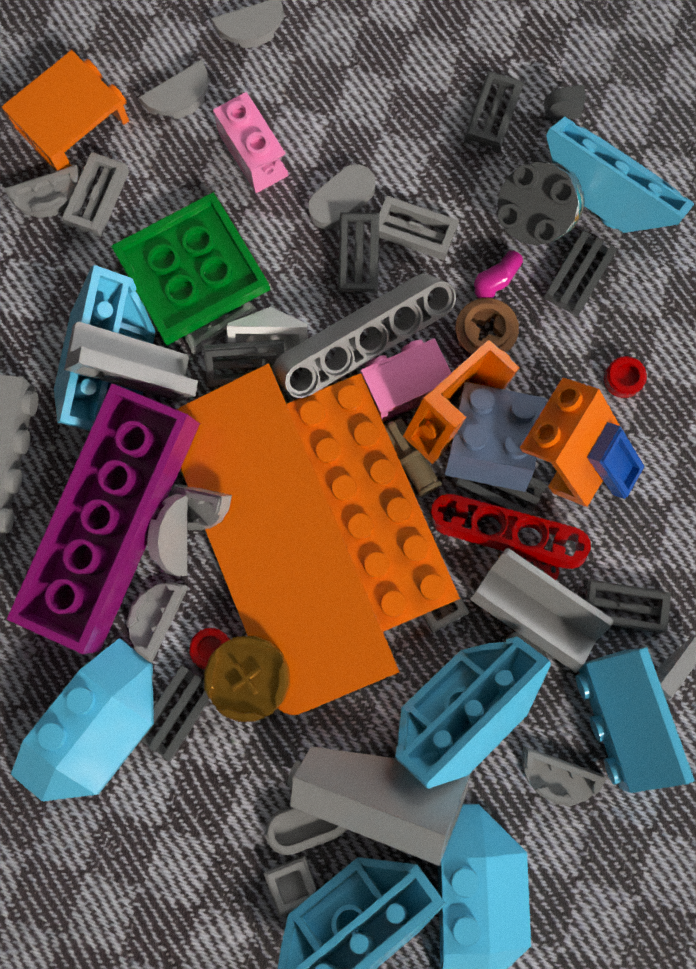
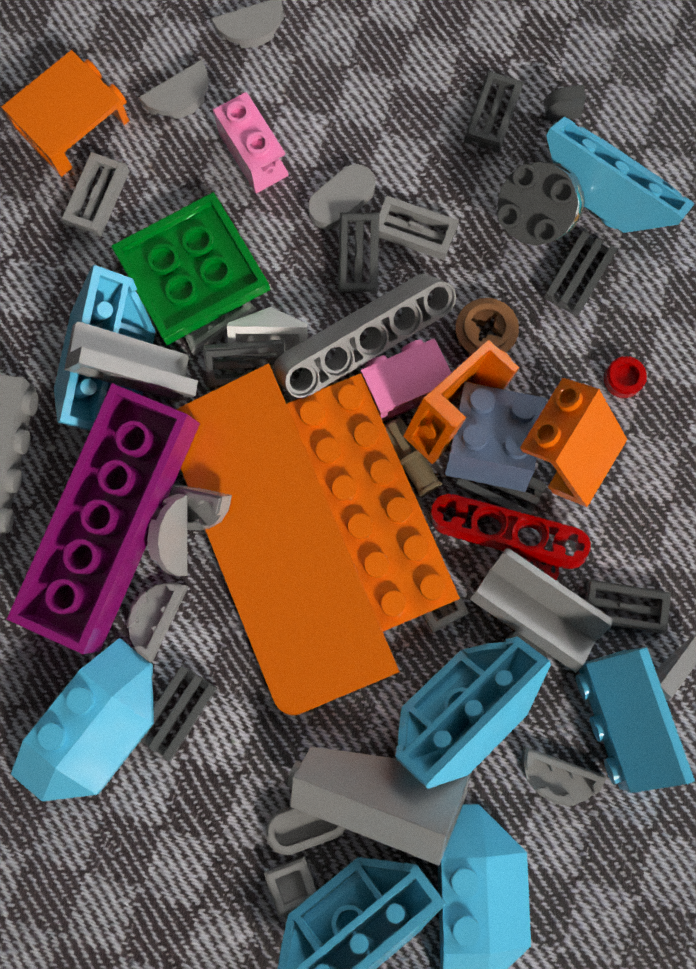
light grey tile [4,165,81,218] -> none
red tile [189,628,230,669] -> none
pearl gold tile [204,636,290,722] -> none
dark pink arm [474,250,523,299] -> none
blue tile [587,422,644,499] -> none

